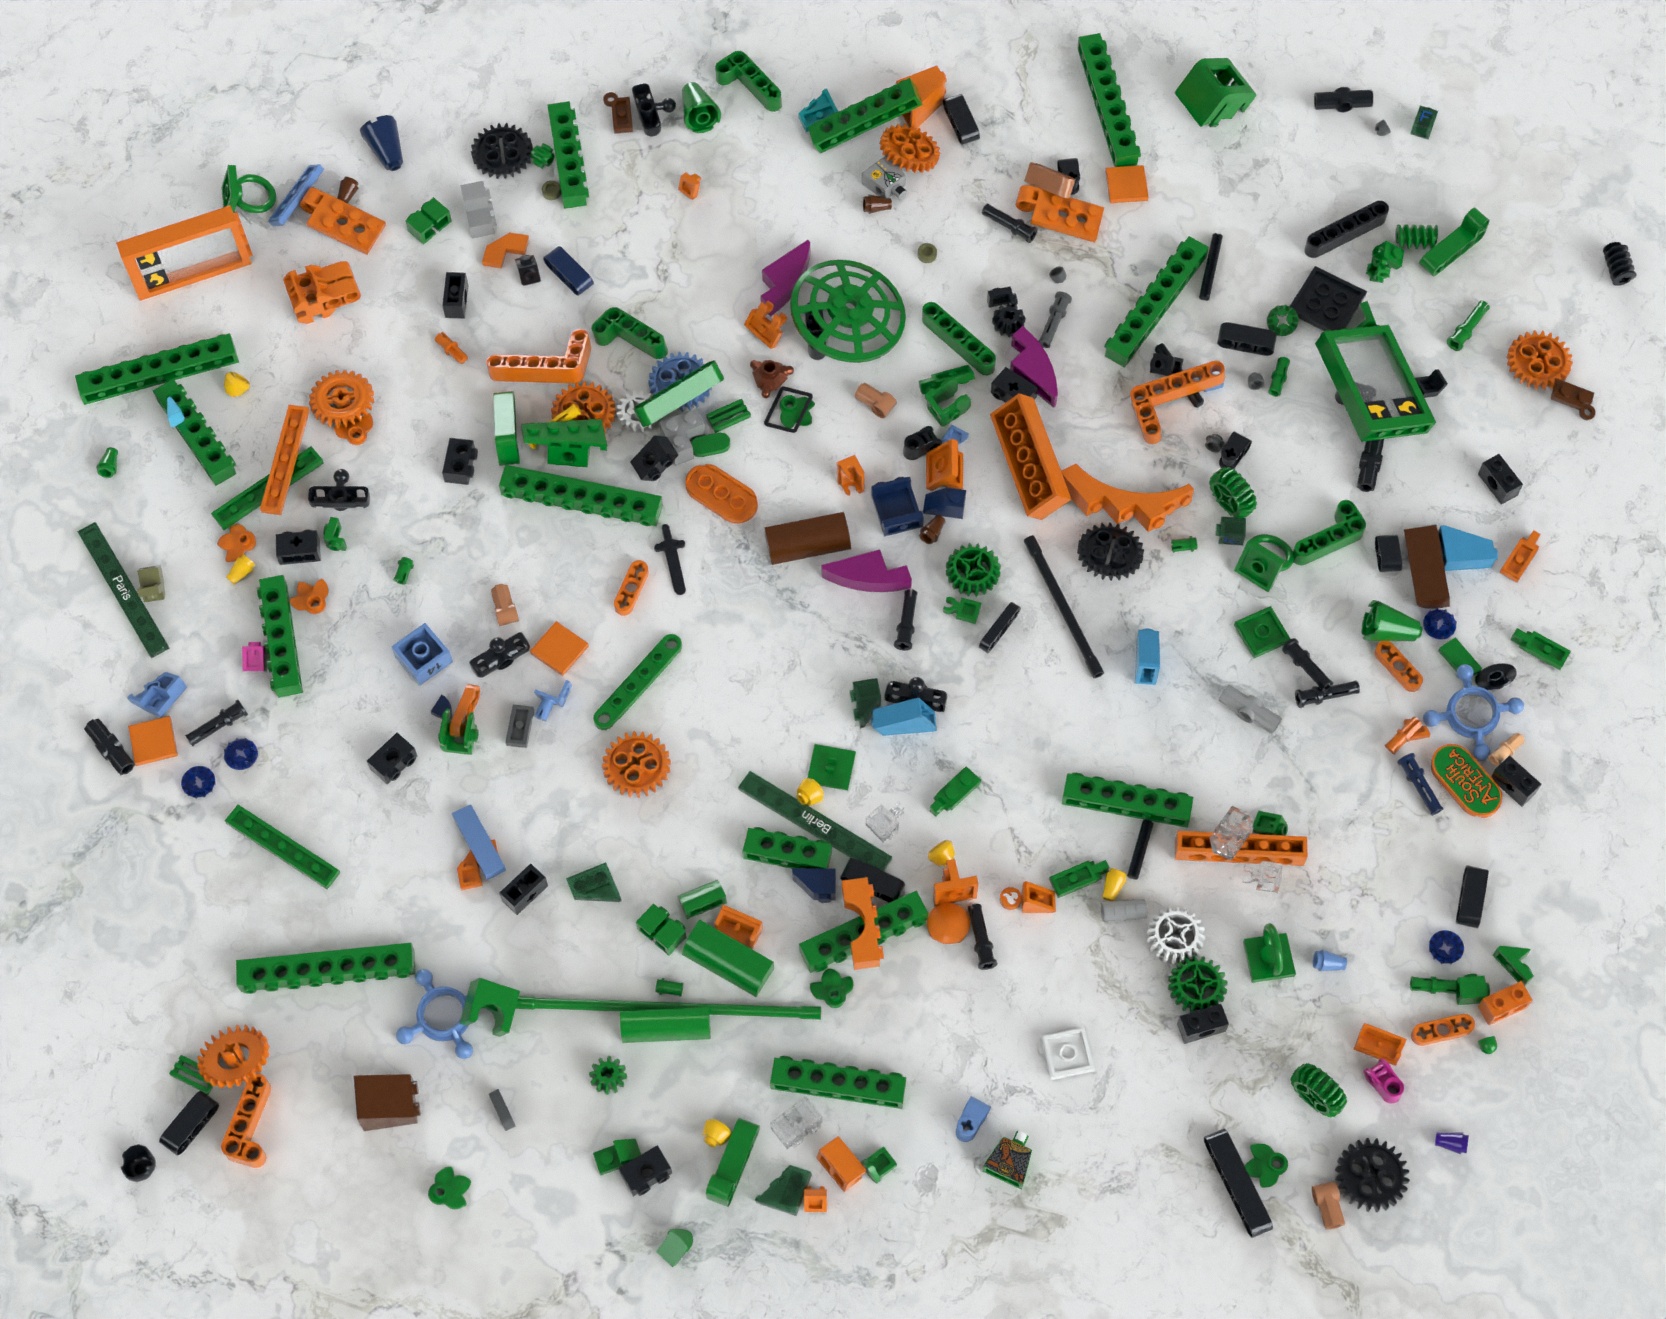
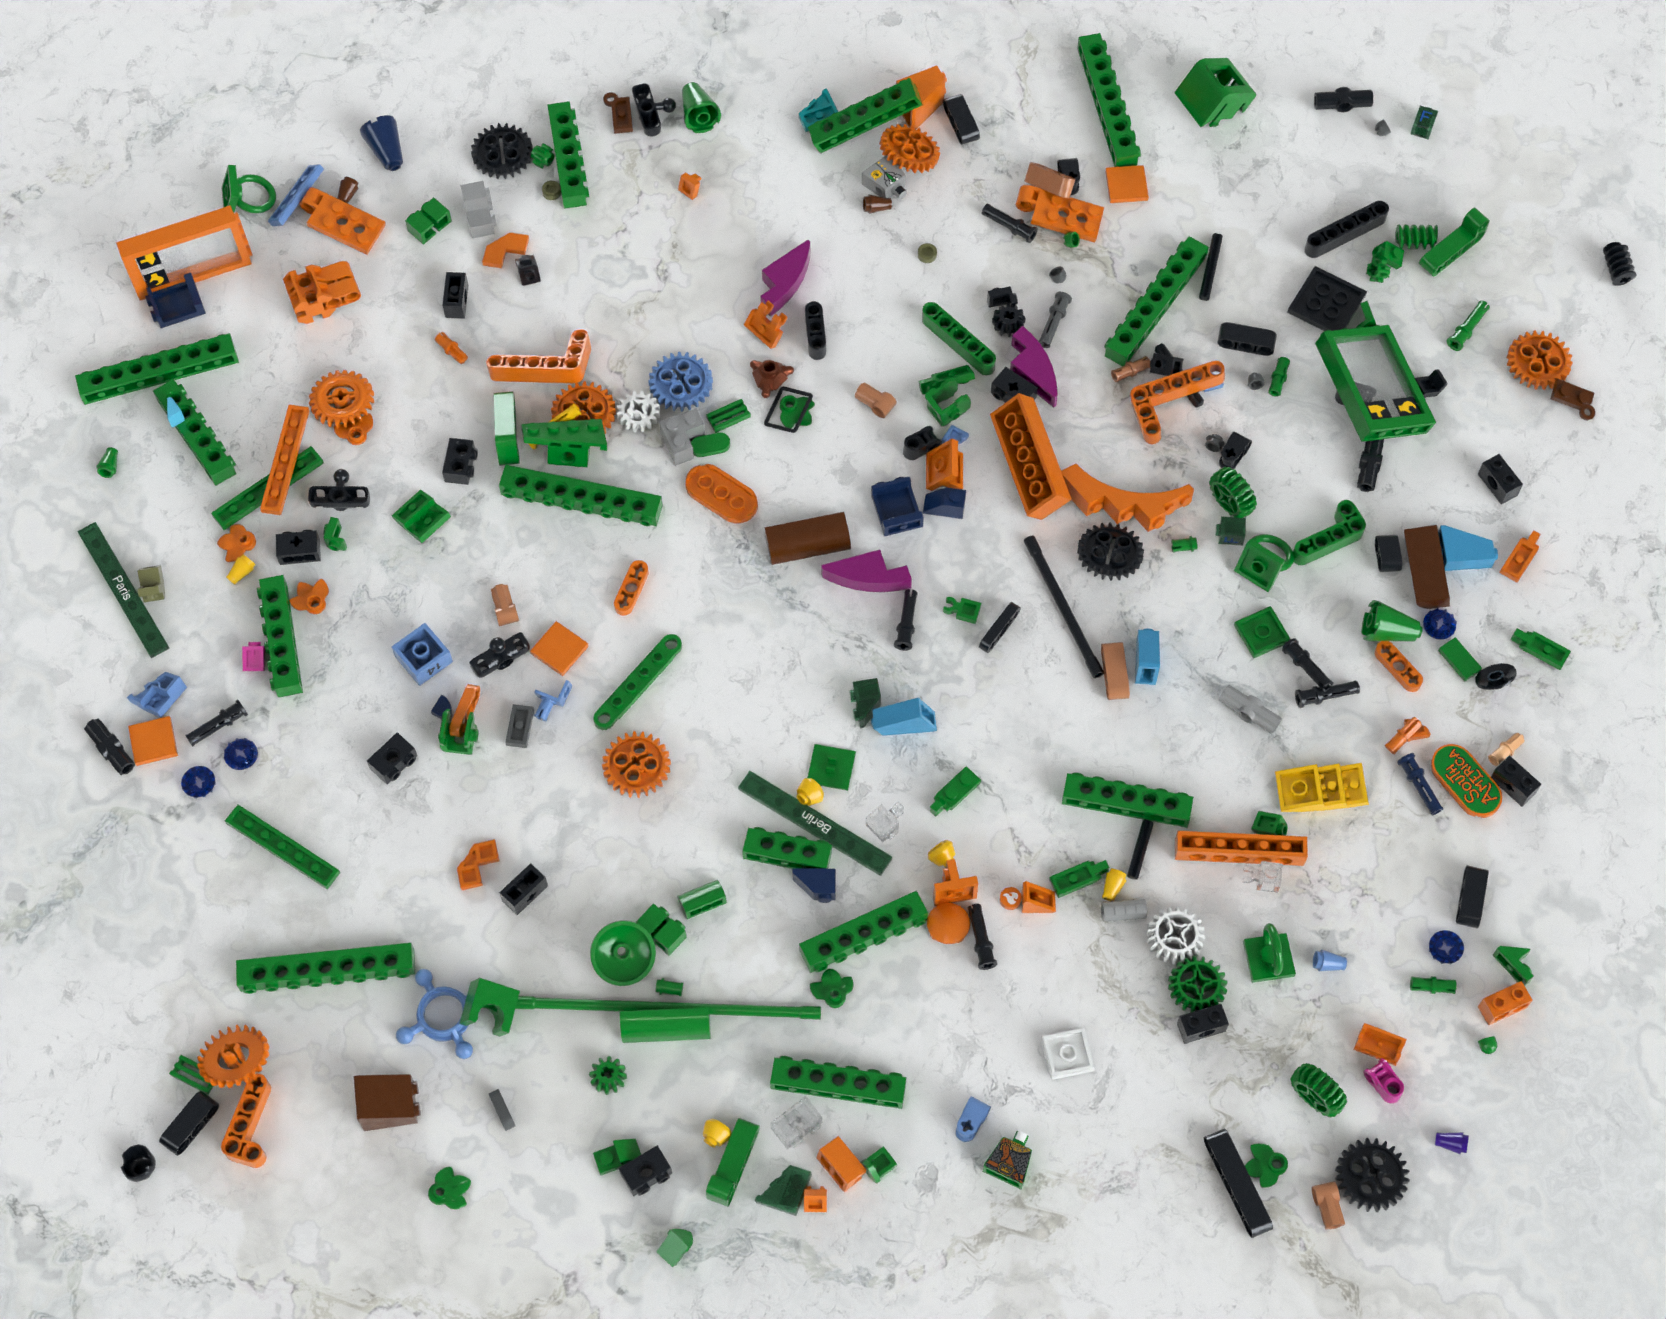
yellow cone [224,372,250,397] -> none
green pin [393,557,414,585] -> none
medium blue tile [452,804,506,880] -> none
dark blue beam [543,246,594,296] -> none
clear green wing [566,862,622,902] -> none
green beam [591,307,668,359] -> none
black brick [630,435,678,481] -> none
beam [633,360,724,427] -> none
black sword [654,524,686,595] -> none
green brick [682,919,774,997] -> none
orange hinge [714,905,763,949] -> none
green beam [715,51,782,112] -> none
green dish [790,260,906,363] -> none
orange hinge [837,455,864,496] -> none
black beam [840,858,905,903] -> none
orange arch [842,877,884,970] -> none
black piece [884,677,948,712] -> none
reddish brown cone [919,515,946,544] -> none
green gear [946,543,1001,597] -> none
clear brick [1209,806,1254,860] -> none
green gear [1267,305,1299,336] -> none
orange beam [1411,1014,1475,1046] -> none
medium blue piece [1423,664,1524,760] -> none
green brick [1455,974,1490,1005] -> none
none -> dark blue panel [145,273,206,328]
none -> green slope [391,489,451,543]
none -> green dish [590,920,656,986]
none -> green hinge [1063,232,1080,248]
none -> nougat beam [1101,642,1130,700]
none -> nougat pin [1111,356,1150,382]
none -> yellow slope [1275,763,1369,812]

